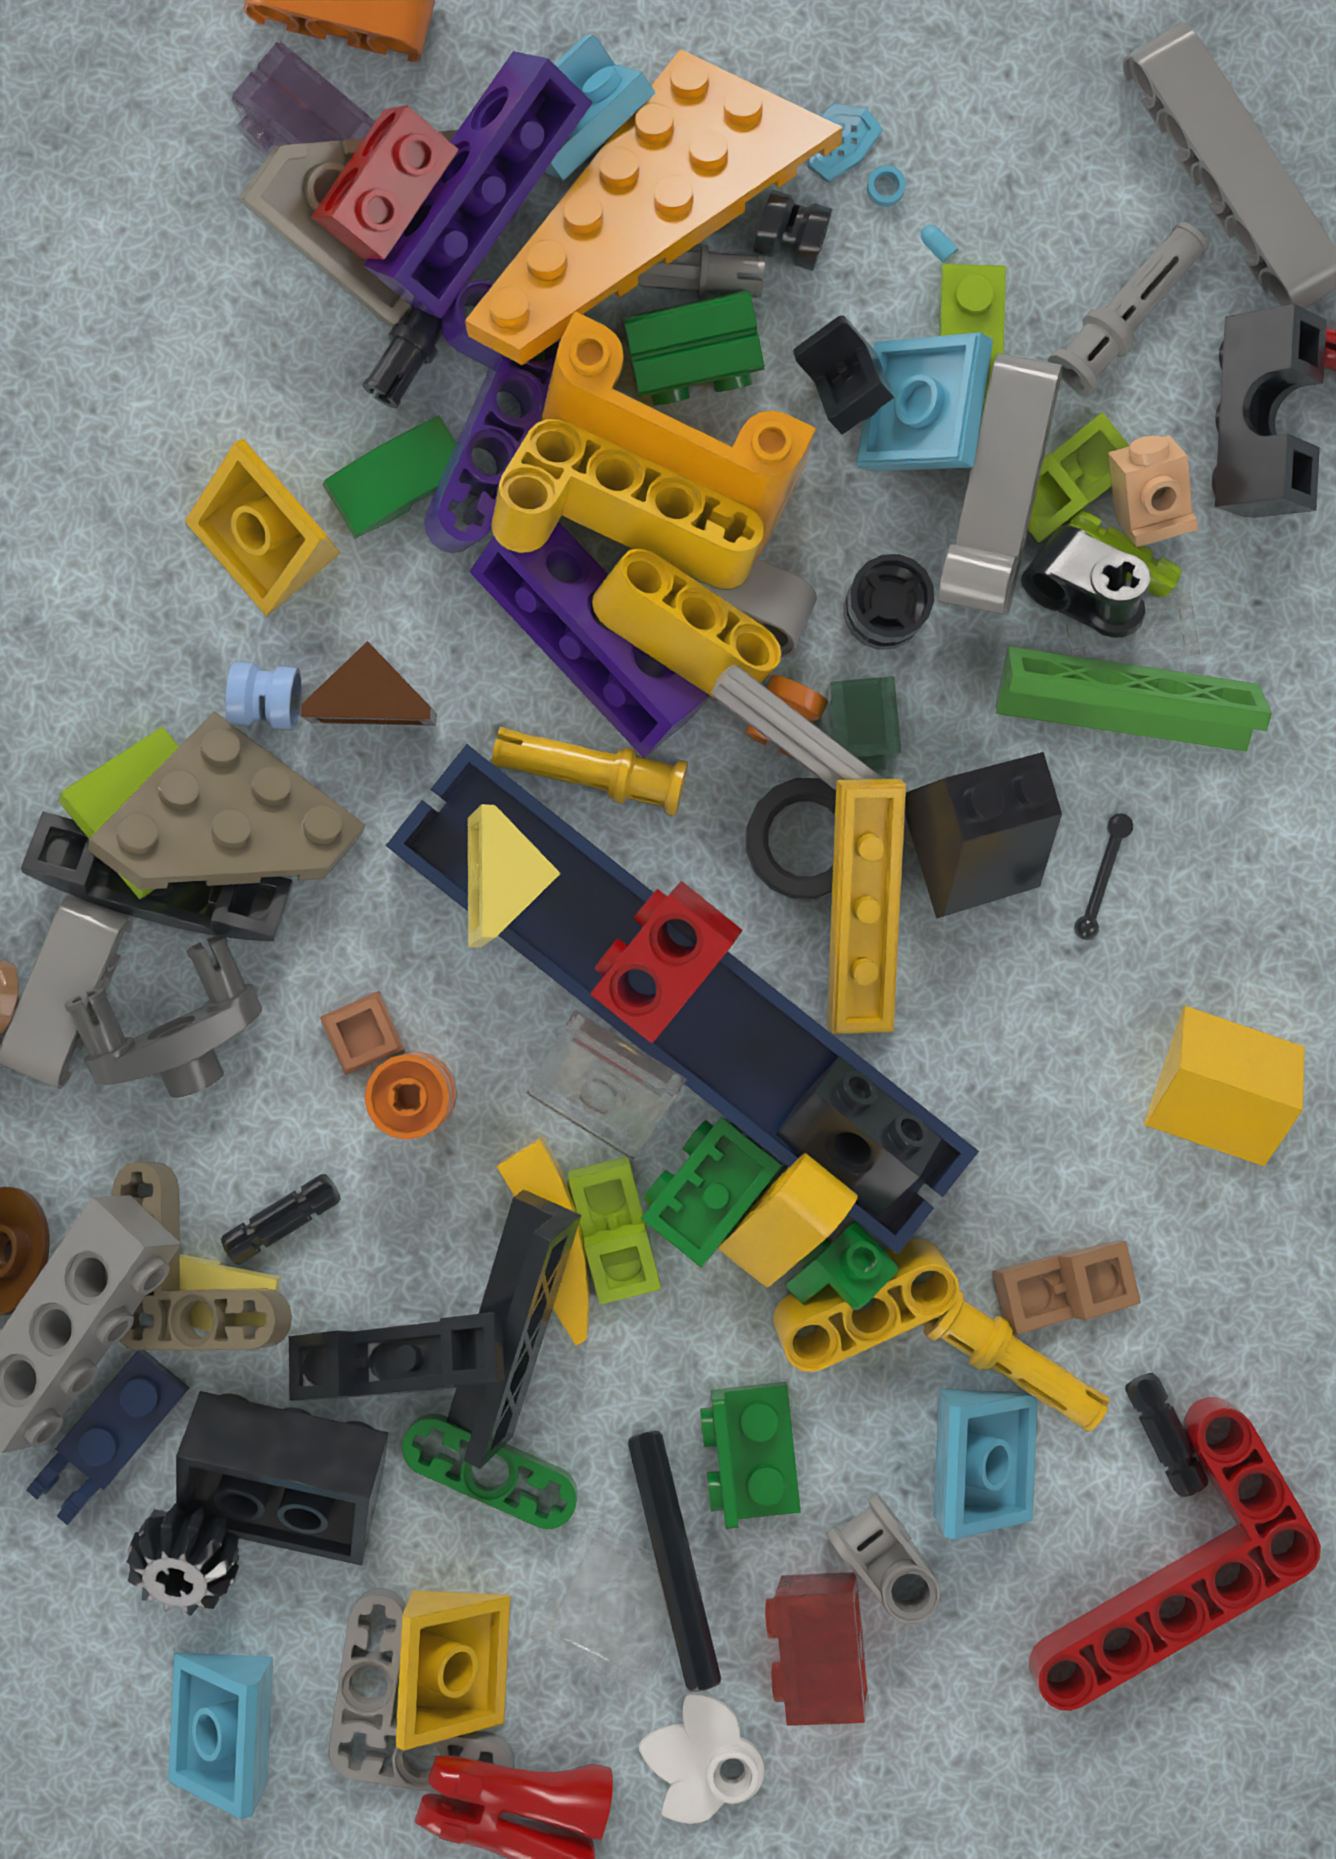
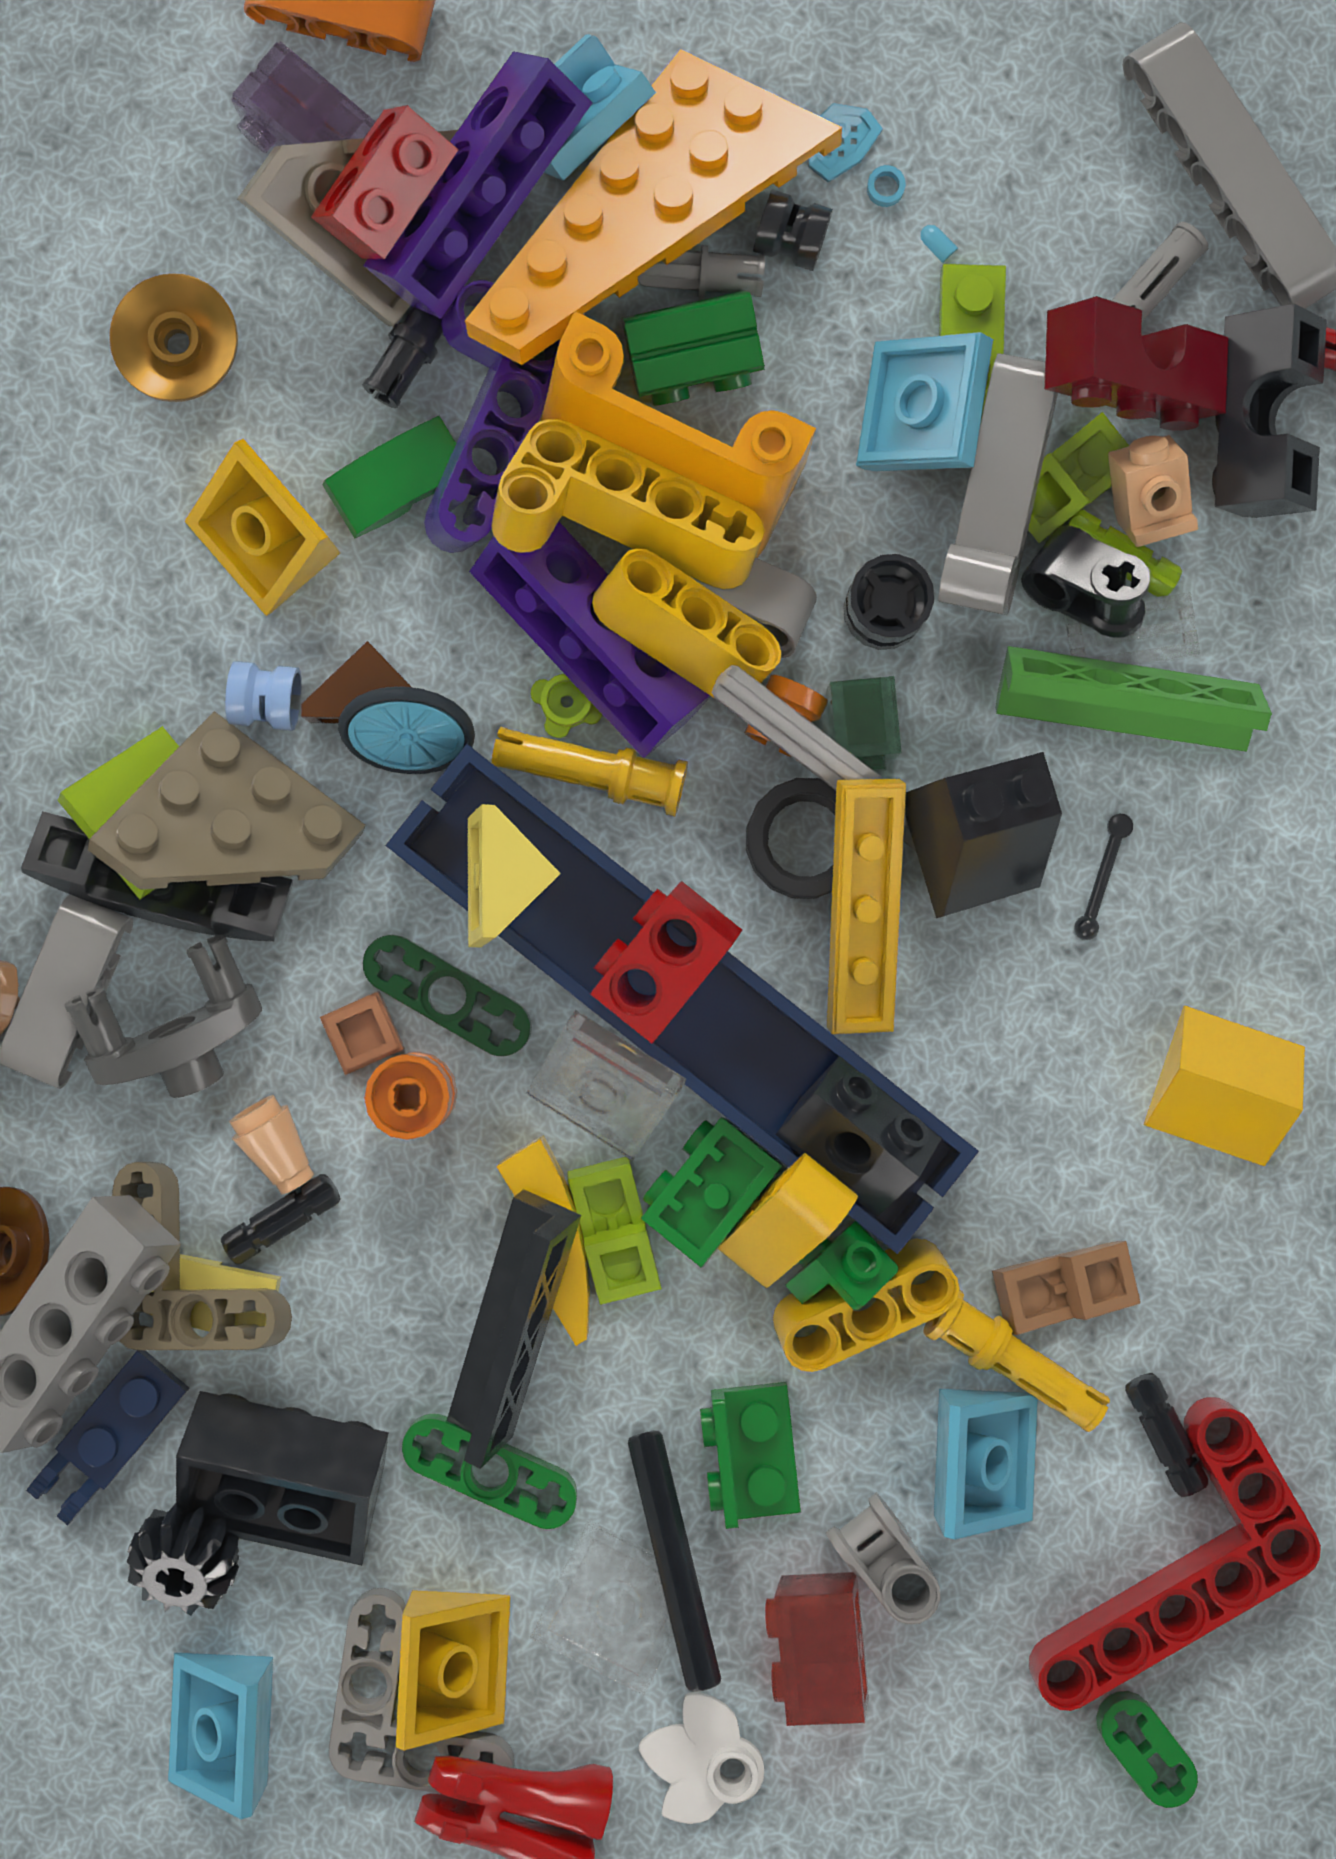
black slope [288,1312,504,1401] -> none
black bracket [793,315,895,435] -> none
none -> pearl gold dish [110,274,238,402]
none -> light nougat cone [229,1095,314,1195]
none -> medium azure wheel [338,687,475,774]
none -> dark green beam [363,935,532,1057]
none -> lime plate [530,674,603,738]
none -> dark red arch [1044,296,1228,431]
none -> green beam [1096,1691,1198,1808]

